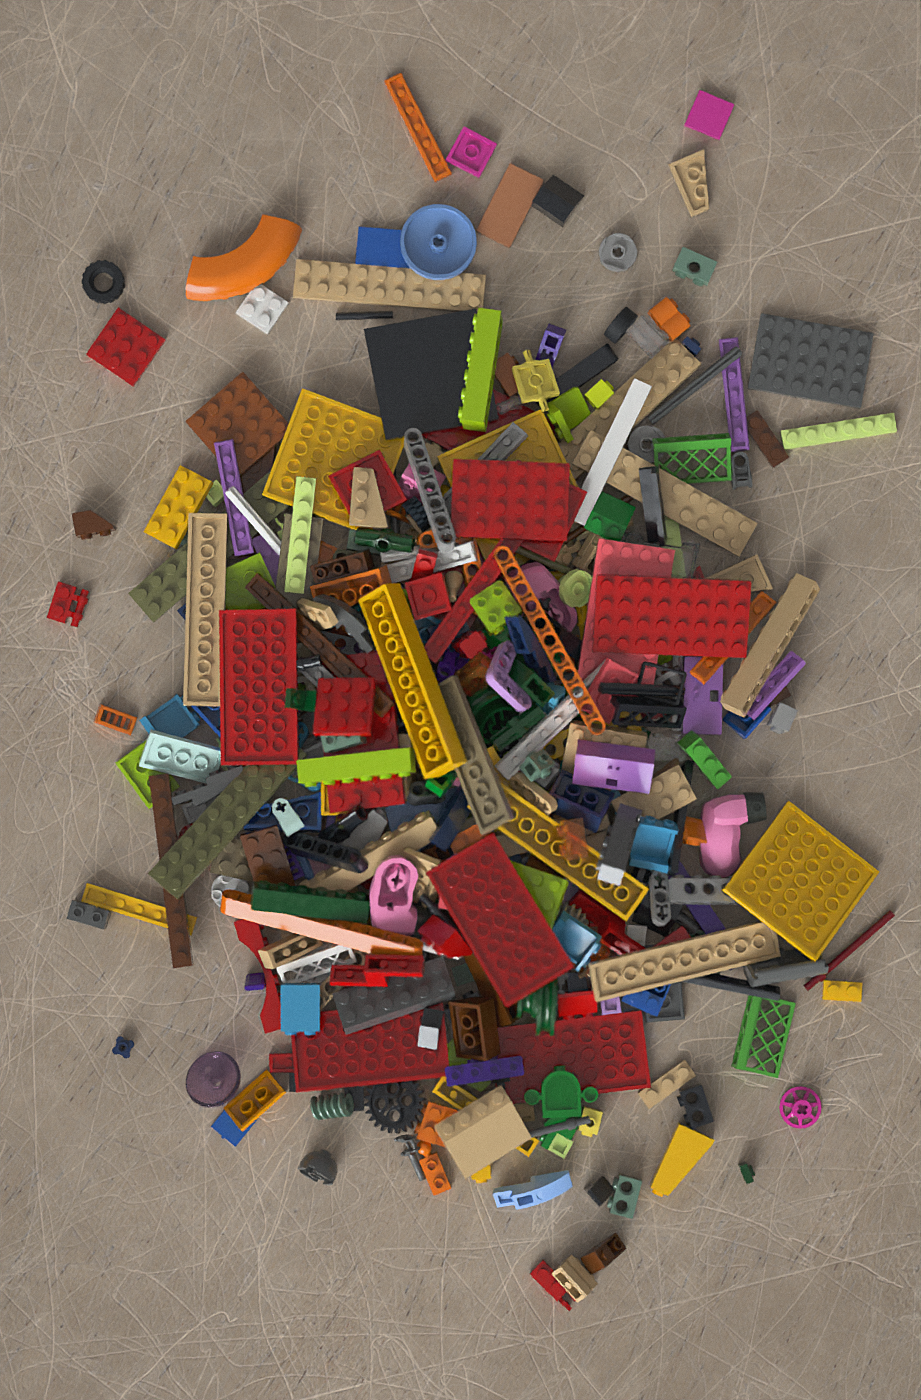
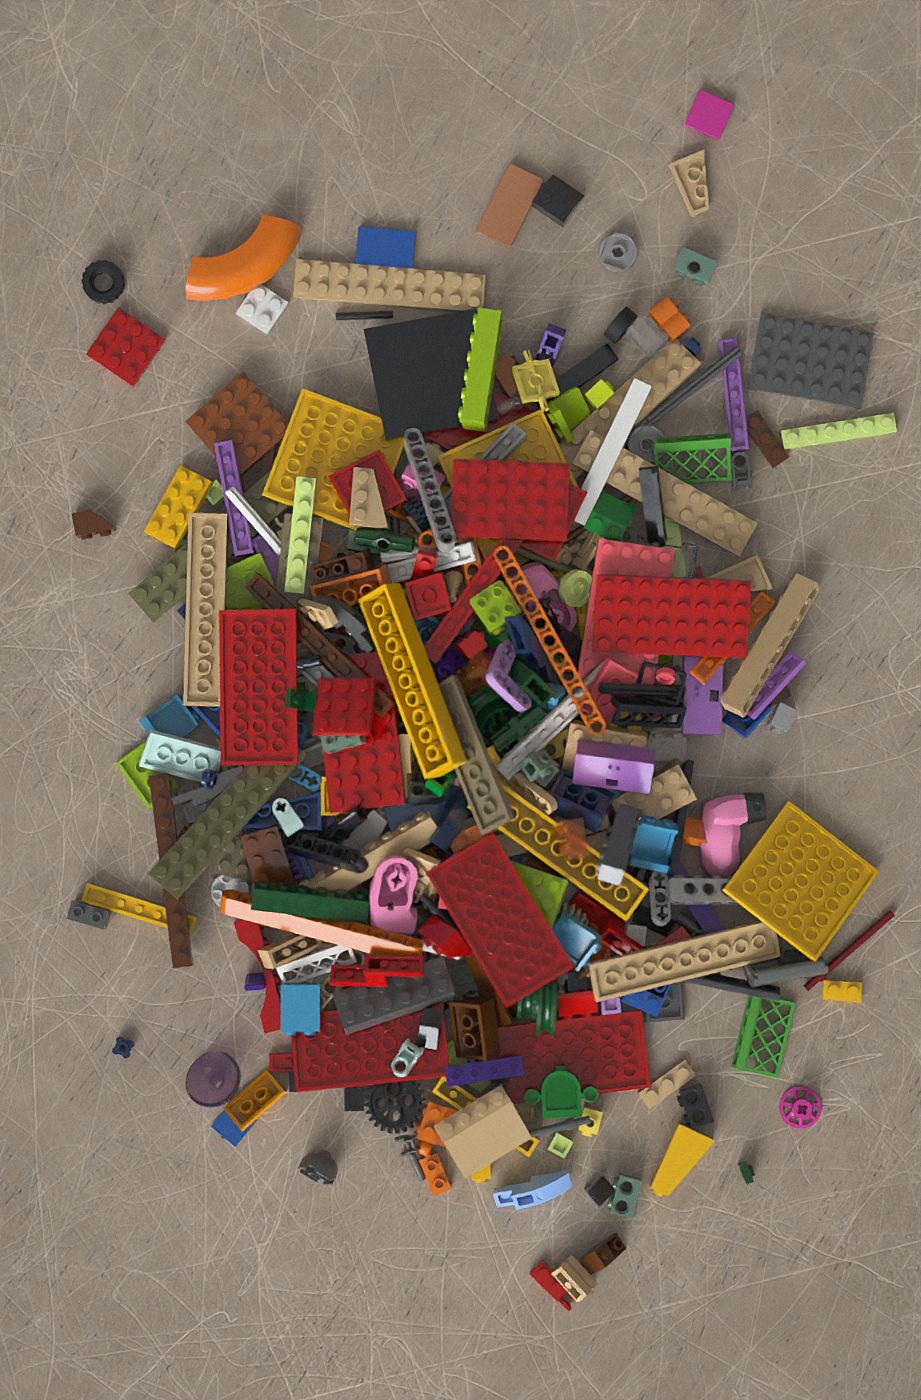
red plate [46,581,89,628] -> none
orange slope [93,704,137,735] -> none
lime brick [296,748,416,787] -> none
sand green piece [310,1092,354,1120] -> none
orange tile [384,73,452,183] -> none
medium blue dish [400,204,477,280] -> none
dark pink plate [446,126,497,178] -> none
green brick [539,1117,578,1150] -> none
bright green arch [677,730,732,789] -> none
none -> dark blue plate [201,769,218,790]
none -> light aqua piece [392,1038,424,1077]
none -> coral tile [656,667,675,685]

